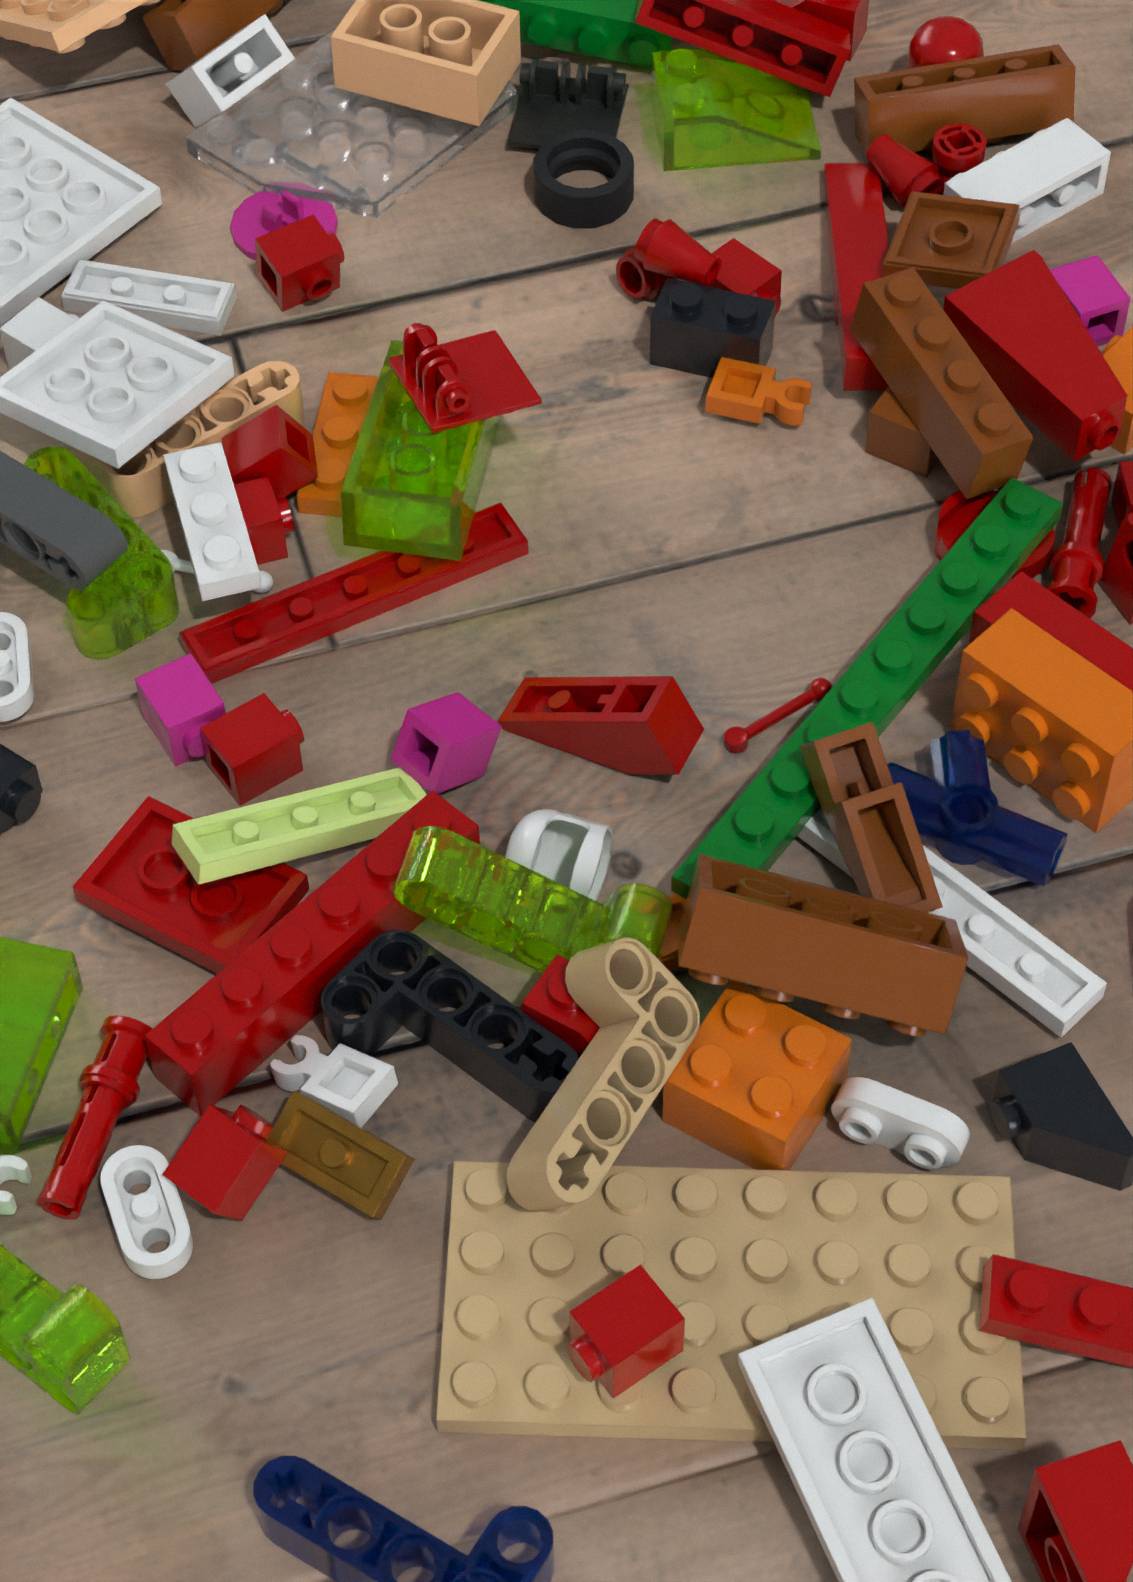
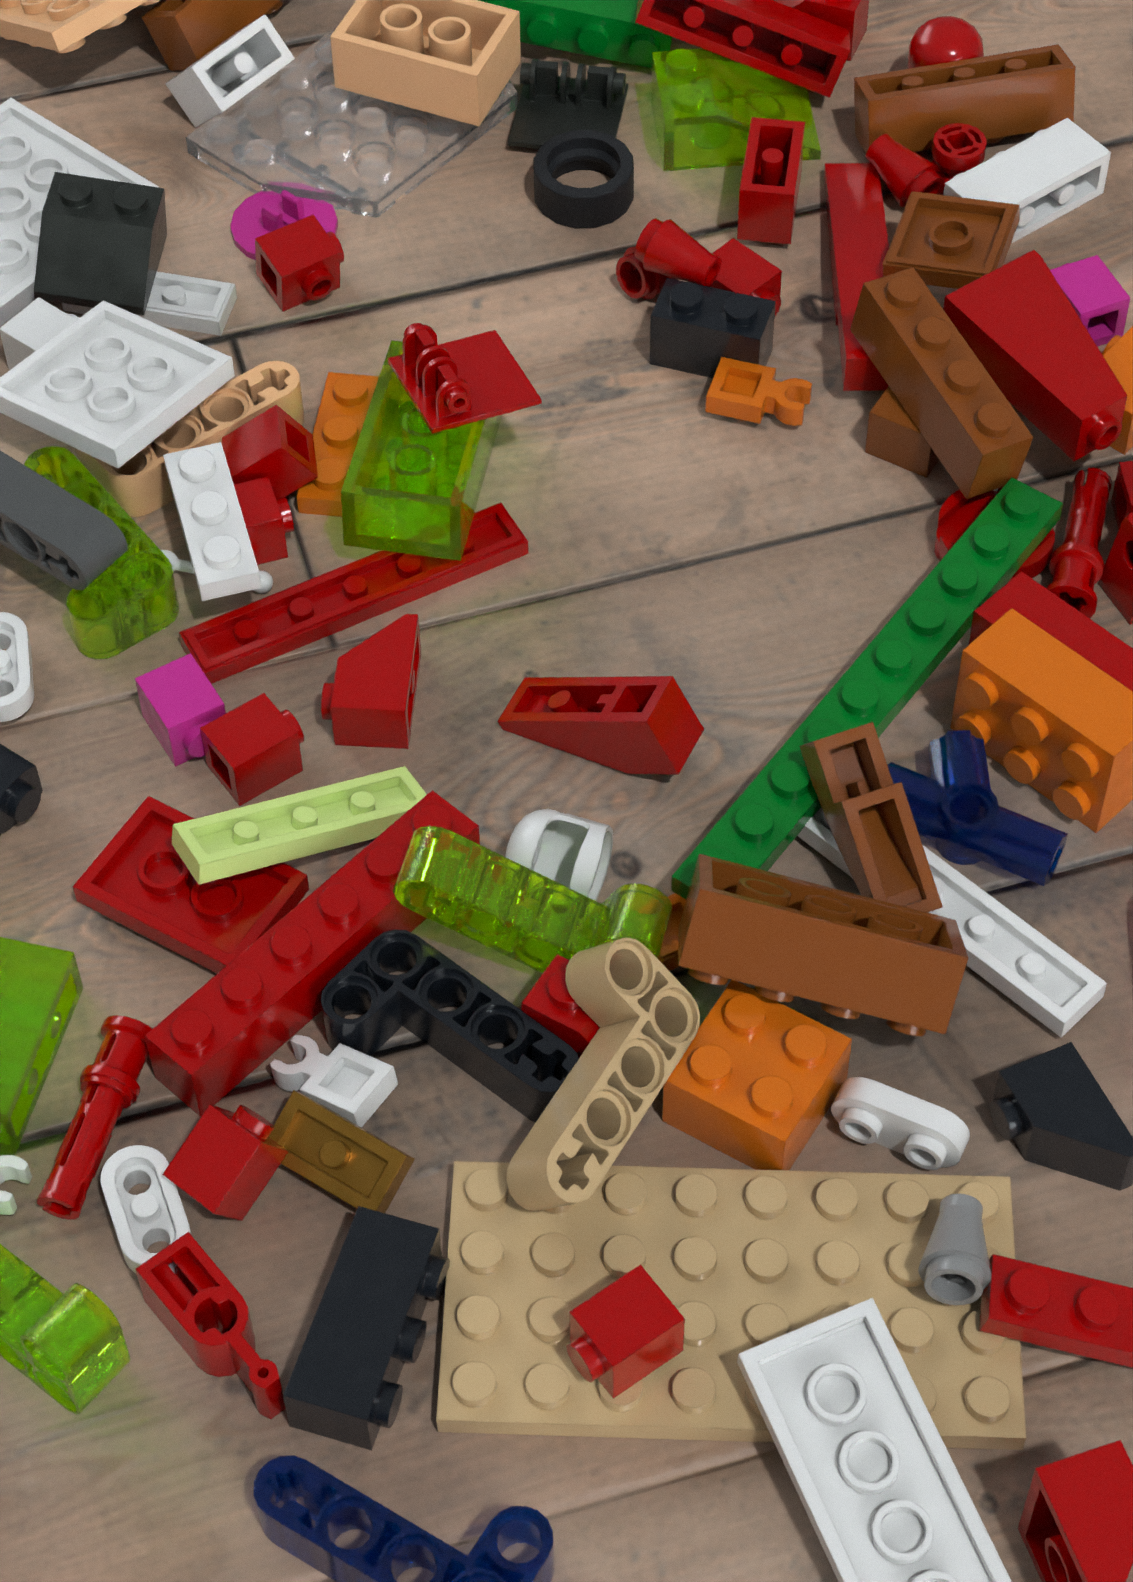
dark pink brick [390,692,502,794] -> none
red hinge [724,678,832,754] -> none
none -> pearl dark grey slope [34,172,167,315]
none -> red piece [135,1232,286,1419]
none -> black brick [283,1206,450,1451]
none -> red slope [321,614,421,749]
none -> red brick [737,117,805,244]
none -> light grey cone [919,1194,992,1305]

